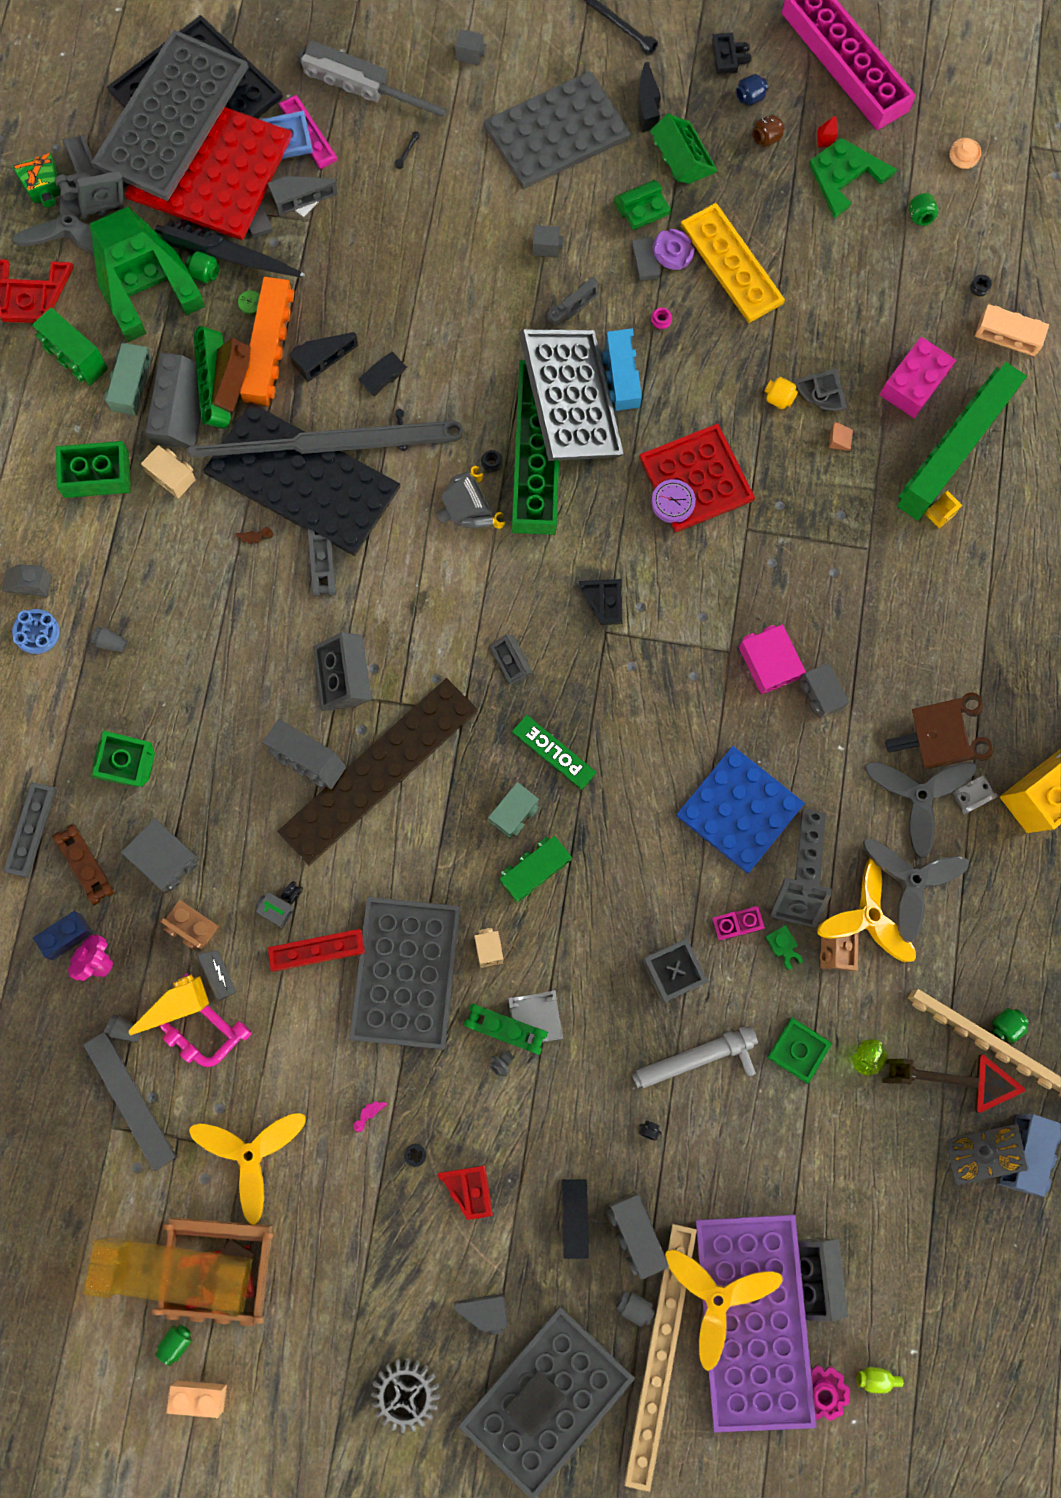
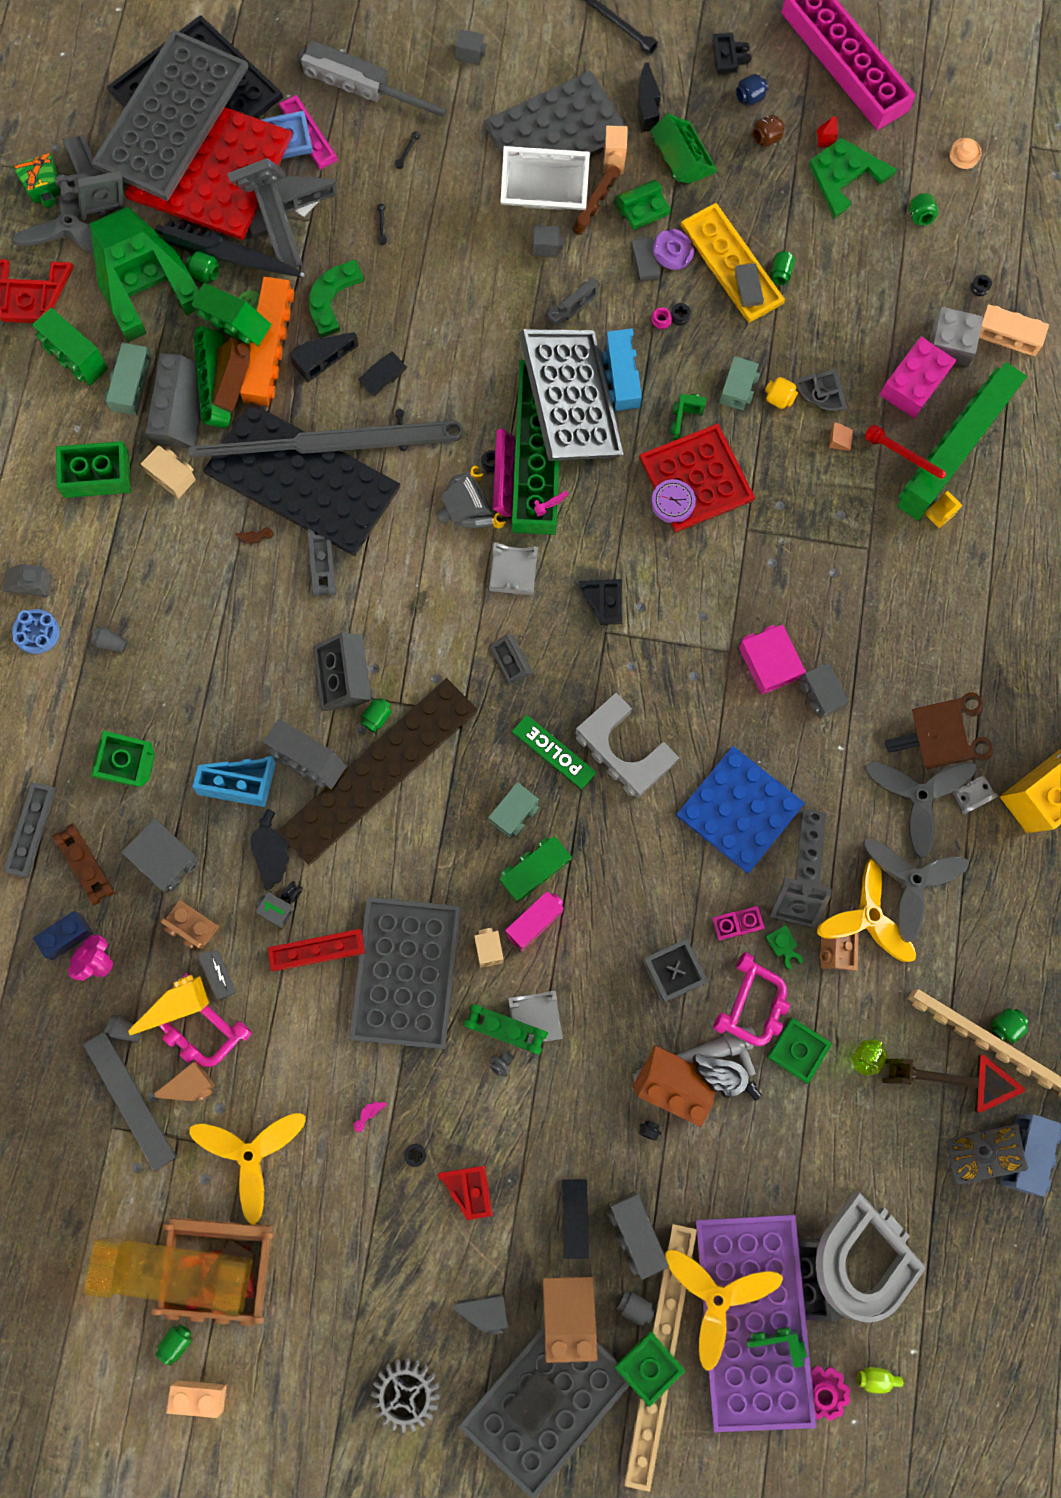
none -> medium nougat slope [154,1062,215,1102]
none -> green brick [191,282,272,347]
none -> dark azure wedge [193,756,276,807]
none -> dark grey bracket [227,158,303,268]
none -> black animal [251,809,289,890]
none -> green plate [309,259,364,338]
none -> green brick [360,698,392,733]
none -> black hinge [377,203,387,245]
none -> light grey piece [489,542,538,595]
none -> dark pink tile [493,428,516,517]
none -> white container [501,146,590,210]
none -> dark pink brick [505,891,564,952]
none -> dark pink piece [534,491,568,516]
none -> medium nougat slope [543,1276,597,1363]
none -> reddish brown plate [573,166,620,235]
none -> light grey arch [575,693,679,799]
none -> light nougat brick [603,126,627,174]
none -> green tile [614,1330,686,1408]
none -> dark orange slope [632,1045,715,1127]
none -> green bracket [670,394,707,441]
none -> black bush [671,303,691,325]
none -> animal [692,1054,762,1101]
none -> dark pink bar [713,952,790,1046]
none -> sand green brick [719,356,760,411]
none -> dark grey tile [734,263,764,307]
none -> green bracket [746,1327,807,1368]
none -> green brick [770,251,795,285]
none -> light grey piece [816,1191,925,1322]
none -> red piece [865,425,946,479]
none -> light grey brick [930,307,983,366]

